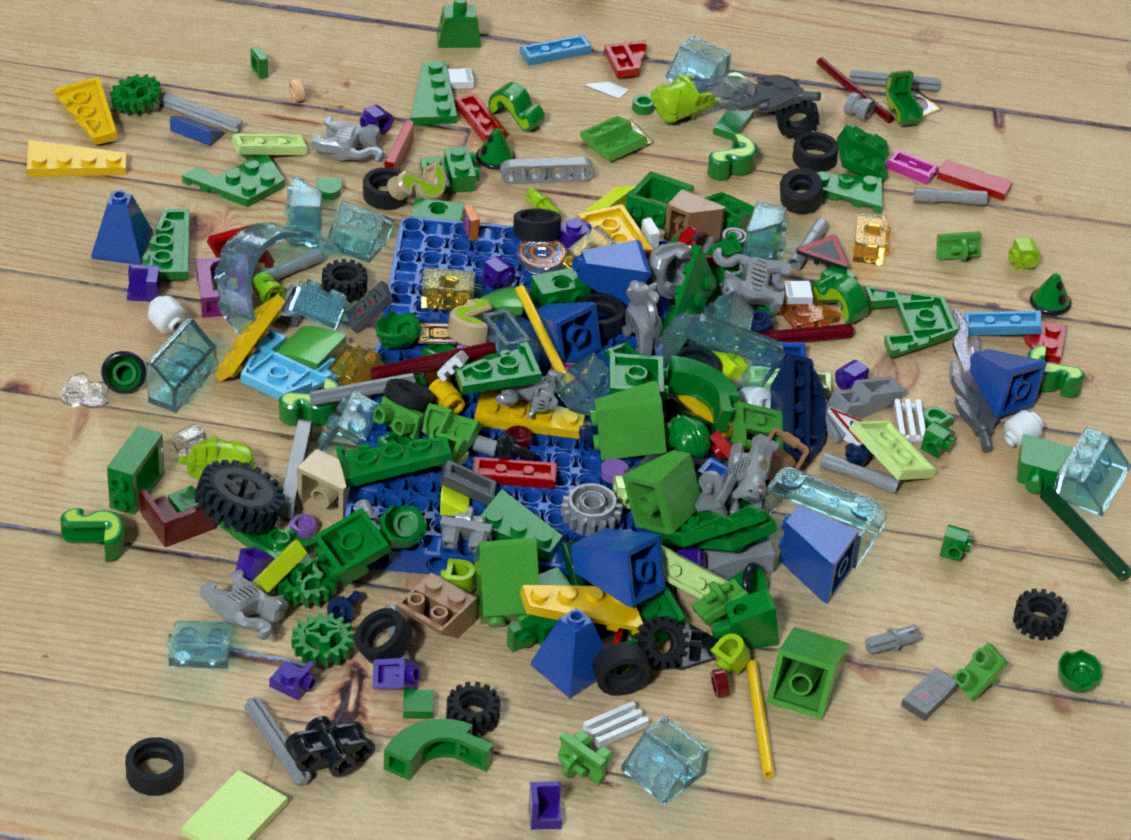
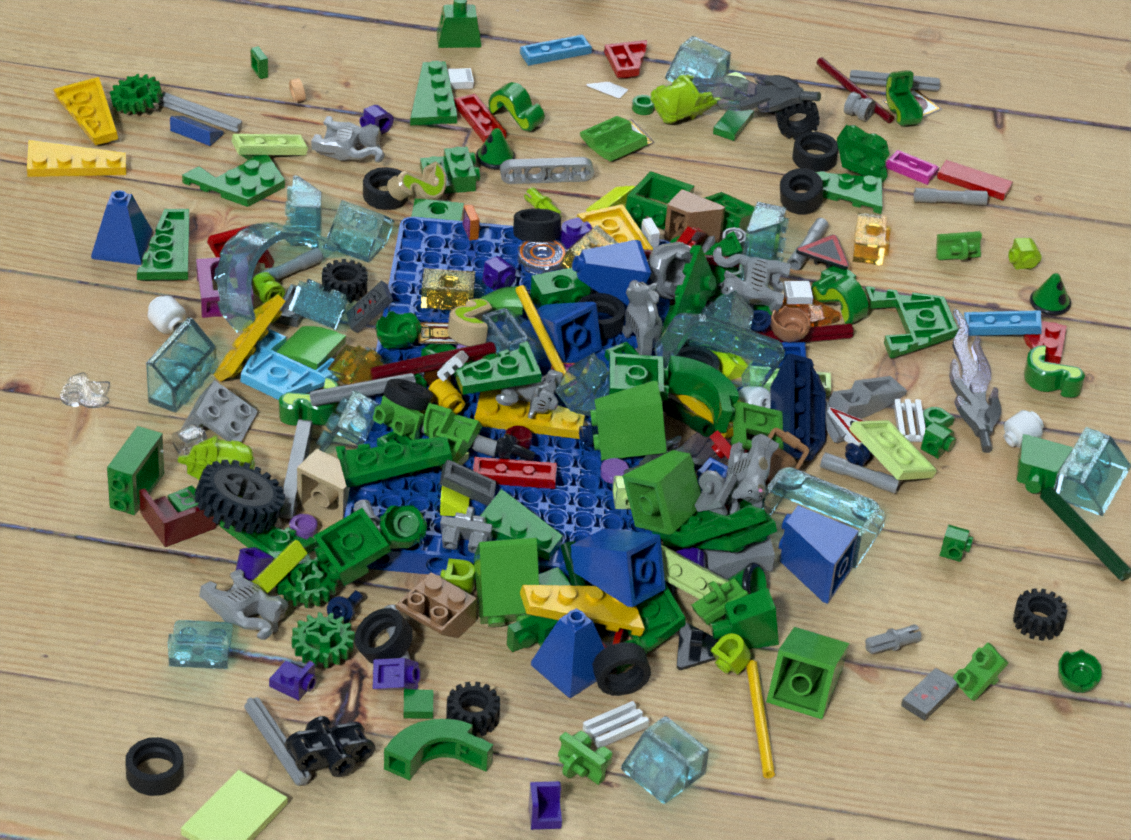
green animal [60,508,126,562] -> none
green hat [101,351,147,394] -> none
dark purple panel [127,265,160,302] -> none
tile [316,178,341,200] -> none
tile [385,120,414,170] -> none
light grey gear [561,483,622,536] -> none
black tyre [633,616,690,670] -> none
green hair [665,415,711,459] -> none
green animal [707,134,758,180] -> none
dark red tile [710,668,730,699] -> none
dark purple plate [835,360,869,390] -> none
blue slope [969,349,1047,417] -> none
none -> light grey bracket [180,380,257,442]
none -> nougat hair [771,306,810,343]

